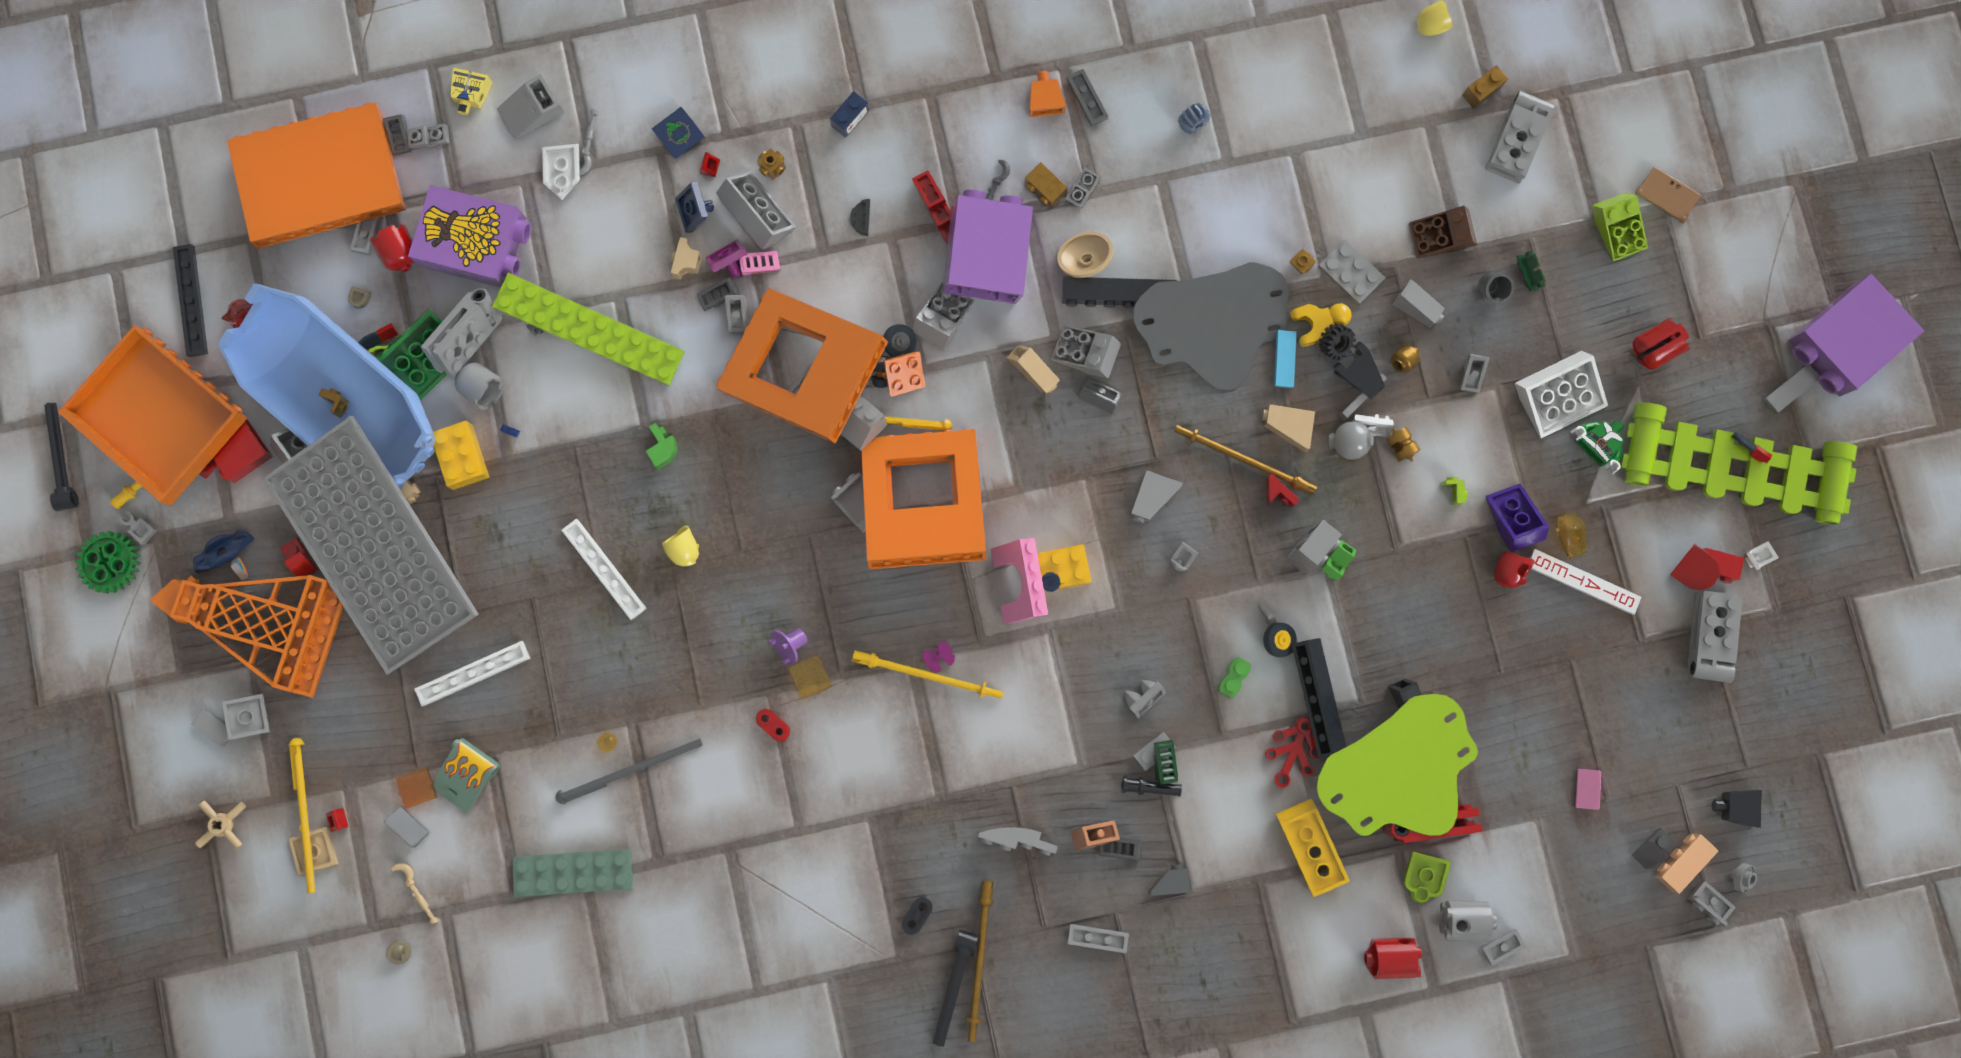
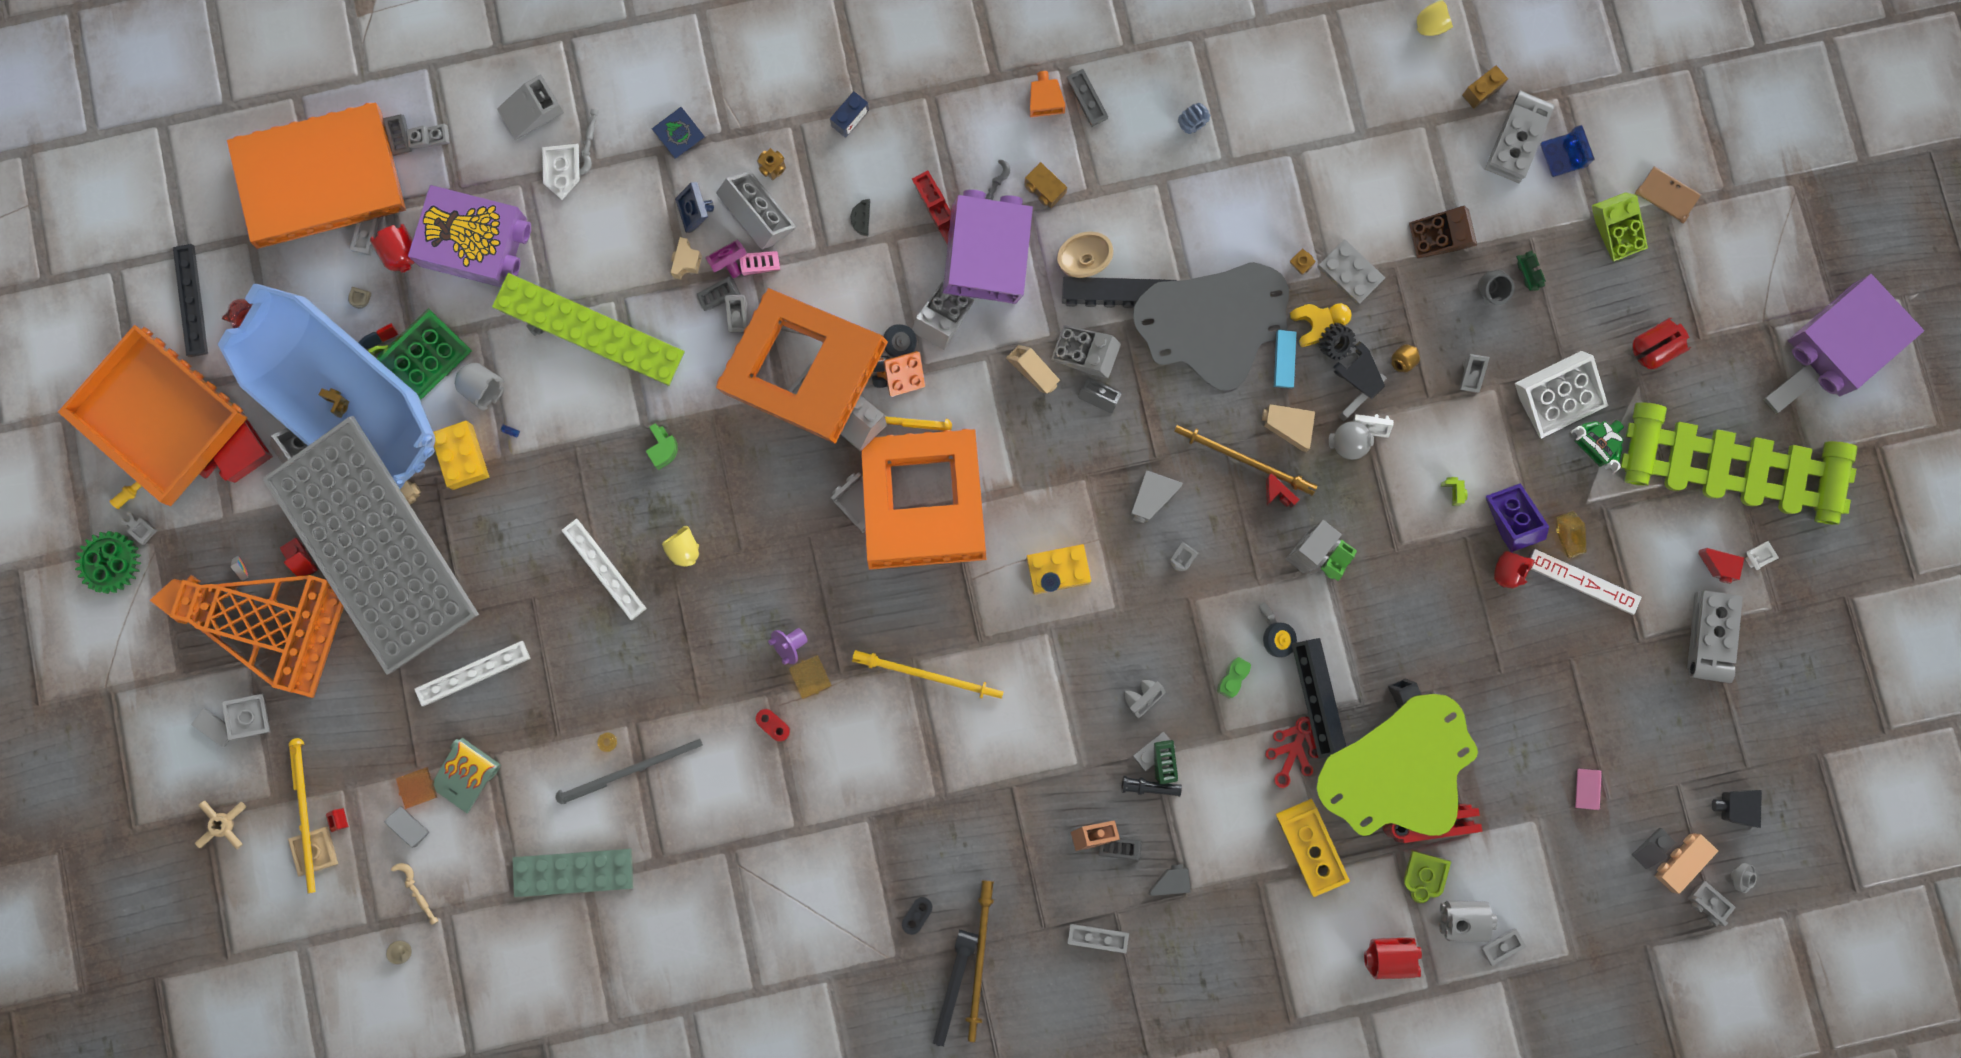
black piece [44,402,79,512] -> none
dark blue piece [193,530,255,574] -> none
light grey hinge [421,288,502,378] -> none
light yellow torso [450,68,493,116] -> none
red slope [700,152,720,177] -> none
magenta piece [923,641,955,673] -> none
light grey slope [978,827,1058,856] -> none
bright pink arch [991,538,1048,624] -> none
light grey slope [1065,167,1101,208] -> none
pearl gold wheel [1385,427,1421,462] -> none
light grey slope [1392,279,1445,328] -> none
red tile [1670,543,1720,590] -> none
piece [1731,431,1772,464] -> none
none -> clear blue bracket [1540,125,1595,177]

